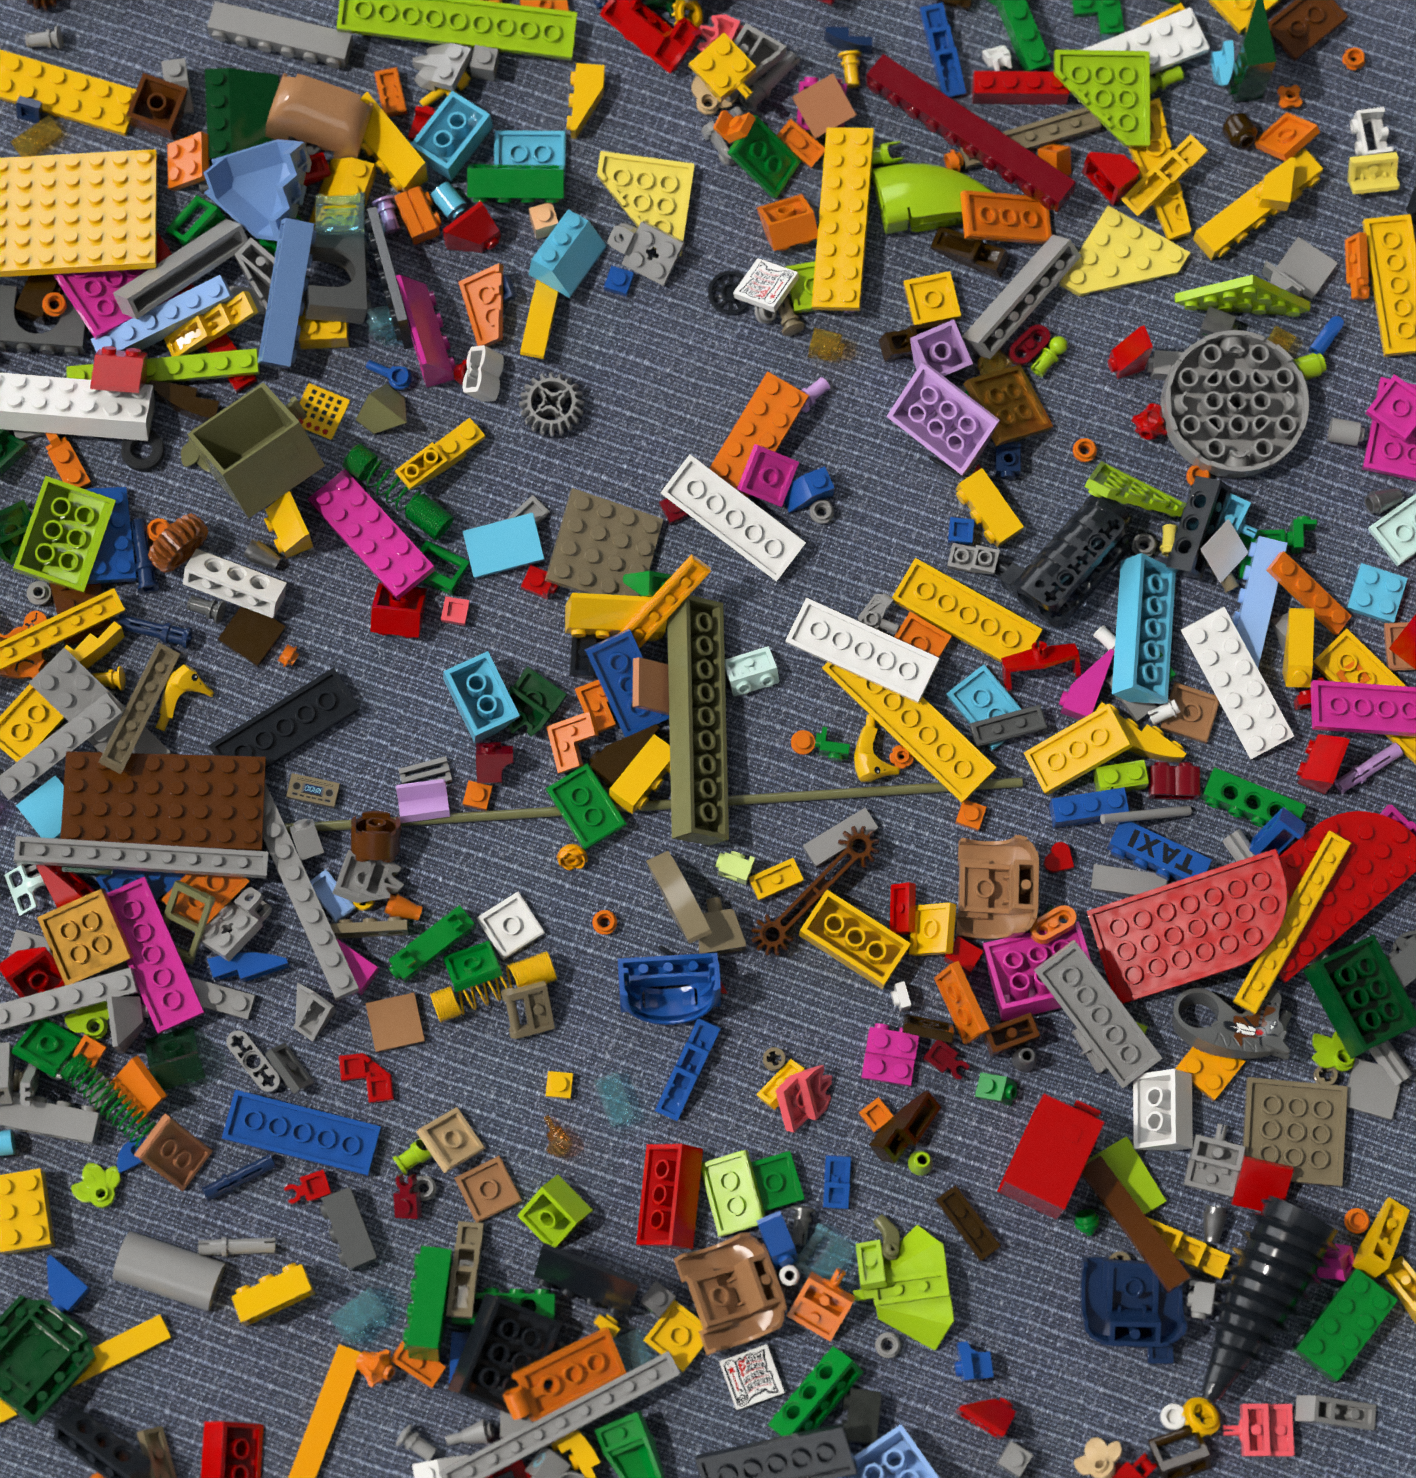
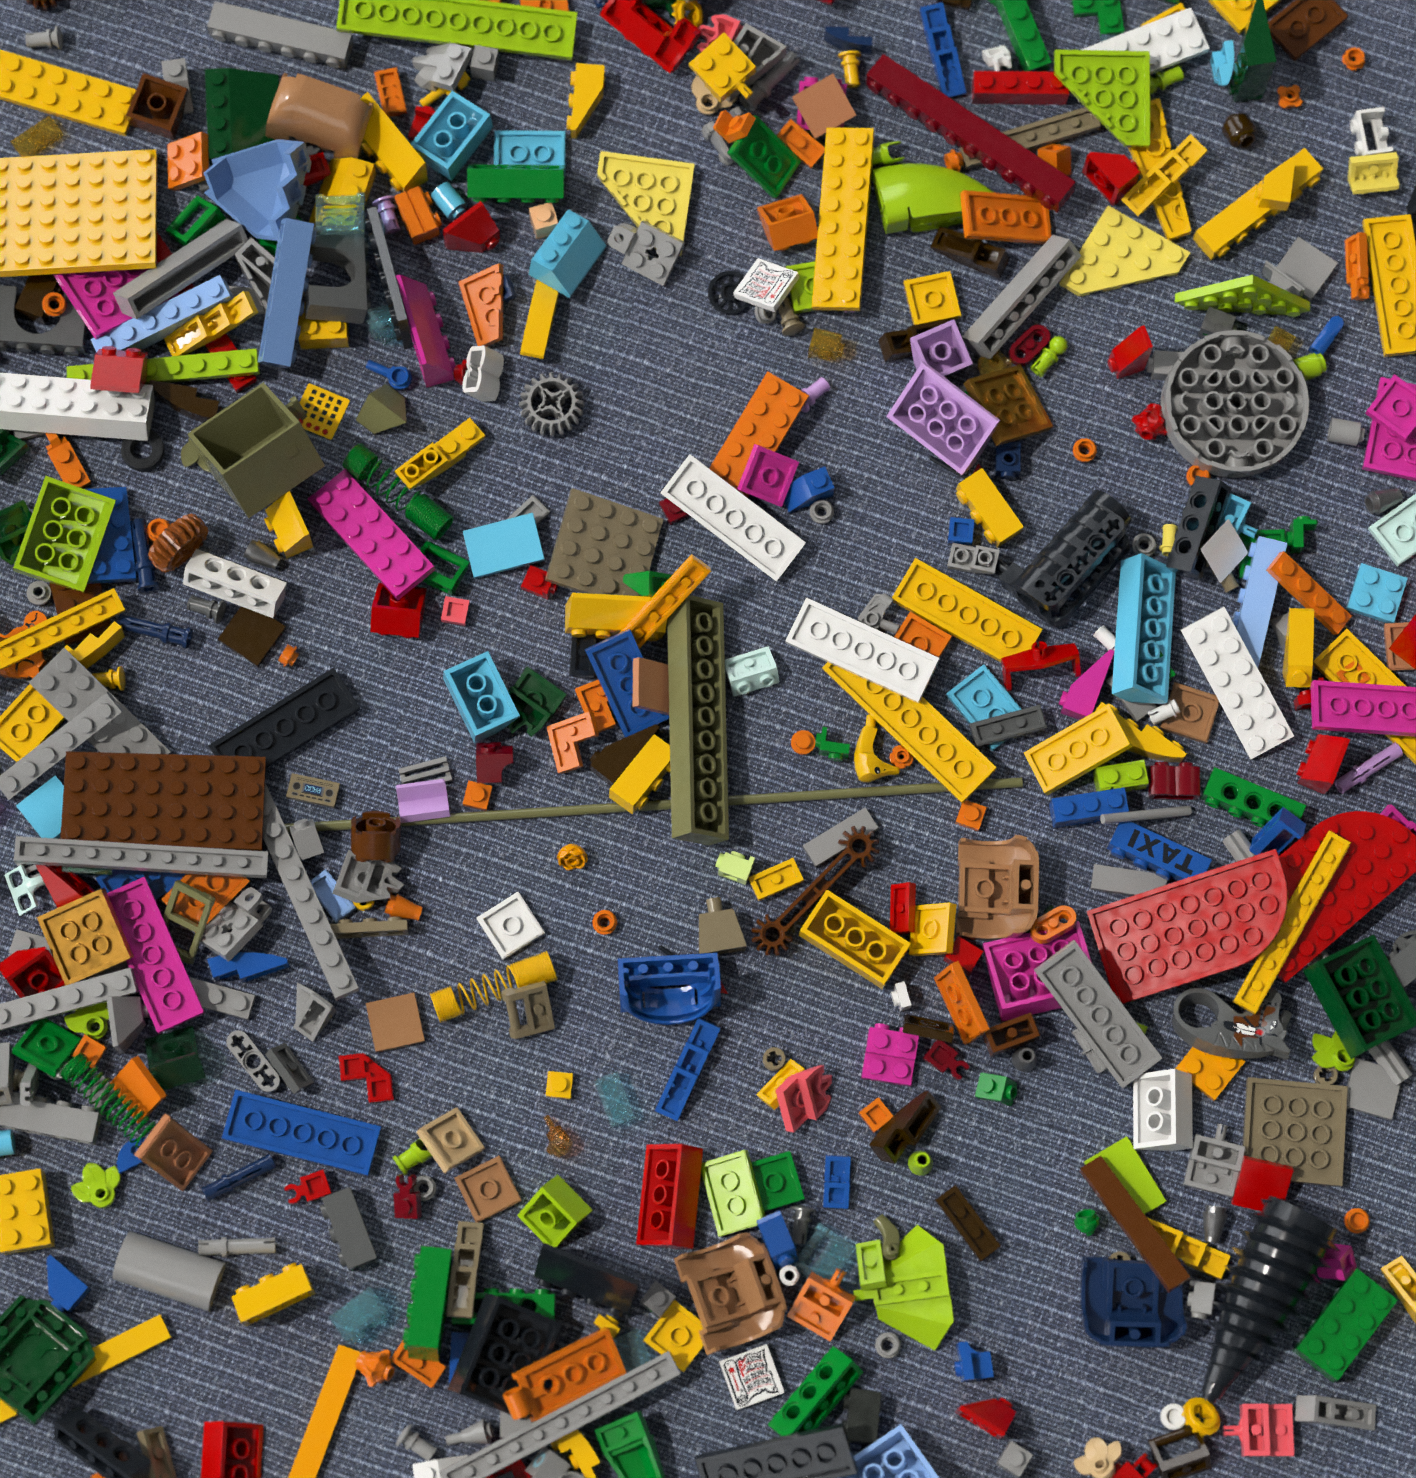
dark blue plate [16,95,43,125] -> none
dark tan plate [98,642,180,774] -> none
yellow animal [155,664,214,731] -> none
dark pink slope [337,939,379,995] -> none
green brick [388,905,476,983] -> none
green tile [443,940,503,992] -> none
green tile [546,763,627,851] -> none
blue plate [604,265,634,297] -> none
dark tan slope [646,851,712,944] -> none
red piece [997,1094,1104,1220] -> none
red tile [1043,842,1074,873] -> none
lime plate [1084,461,1187,517] -> none
dark blue plate [1147,1343,1174,1364] -> none
orange plate [1254,112,1320,161] -> none
yellow slope [1352,1197,1410,1279] -> none

